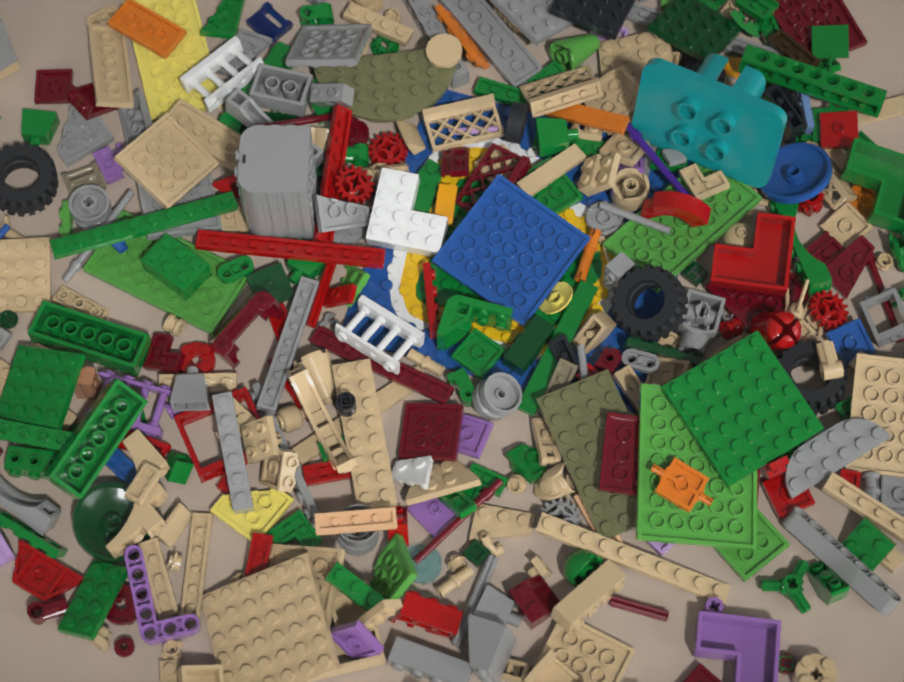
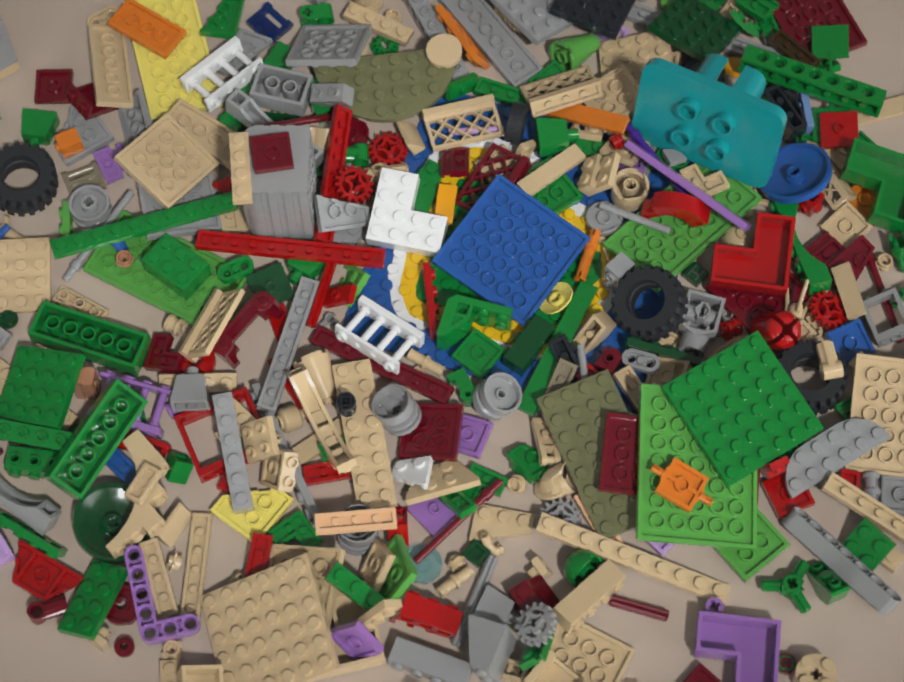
none -> orange brick [54,127,85,159]
none -> nougat plate [115,250,134,268]
none -> tan fence [178,288,246,363]
none -> tan plate [229,132,253,205]
none -> dark red plate [250,132,294,175]
none -> tan plate [359,538,396,592]
none -> light grey wheel [371,384,422,436]
none -> green plate [445,72,478,101]
none -> light grey gear [514,602,559,648]
none -> tan tile [515,139,537,157]
none -> green plate [518,633,554,671]
none -> red plate [609,132,625,151]
none -> medium lavender tile [625,140,752,231]
none -> tan tile [831,261,867,321]

